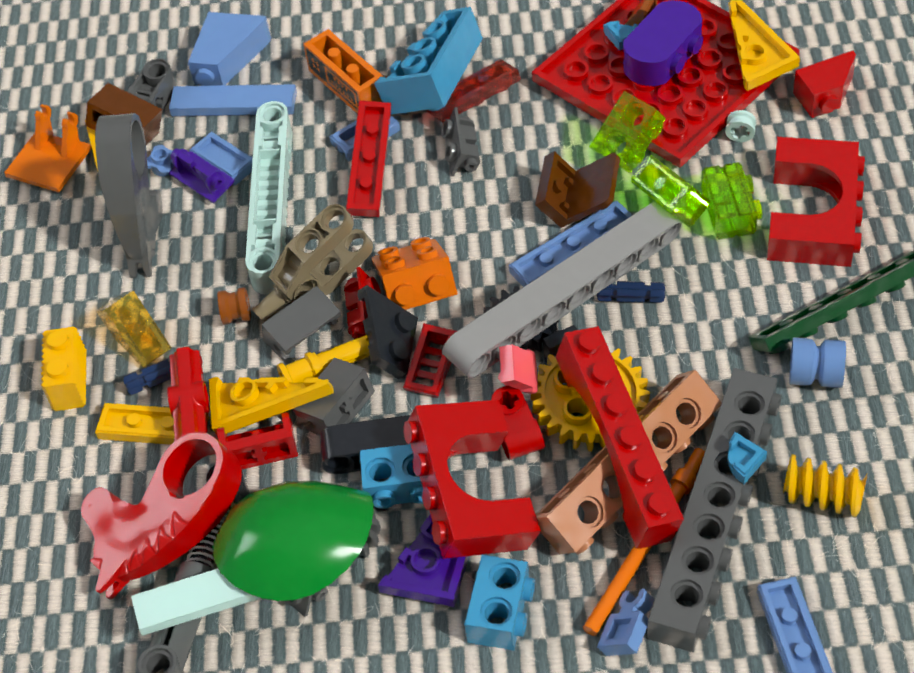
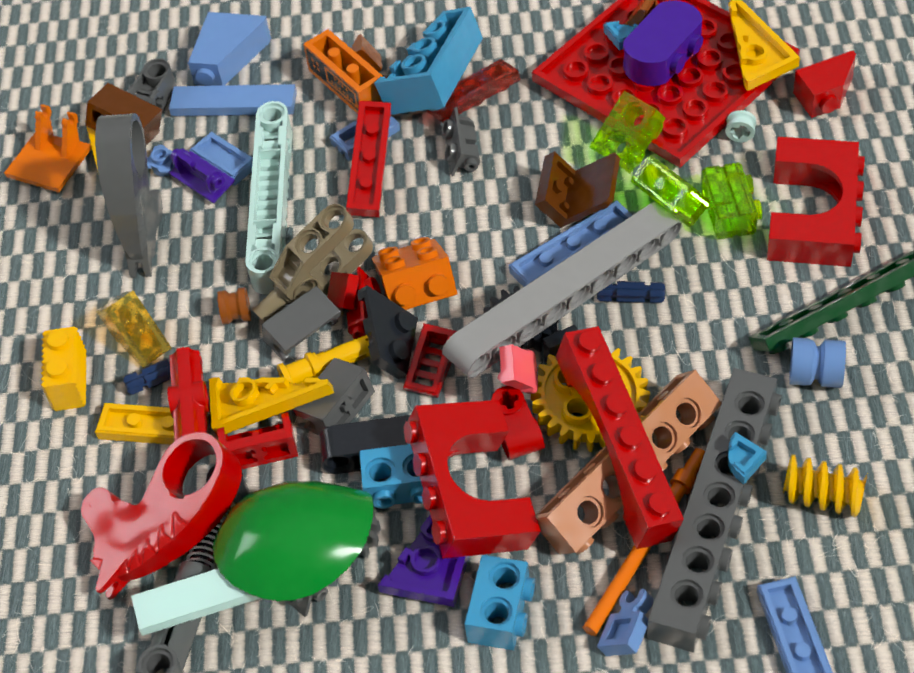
none -> red tile [327,272,359,310]
none -> dark orange slope [351,34,382,72]

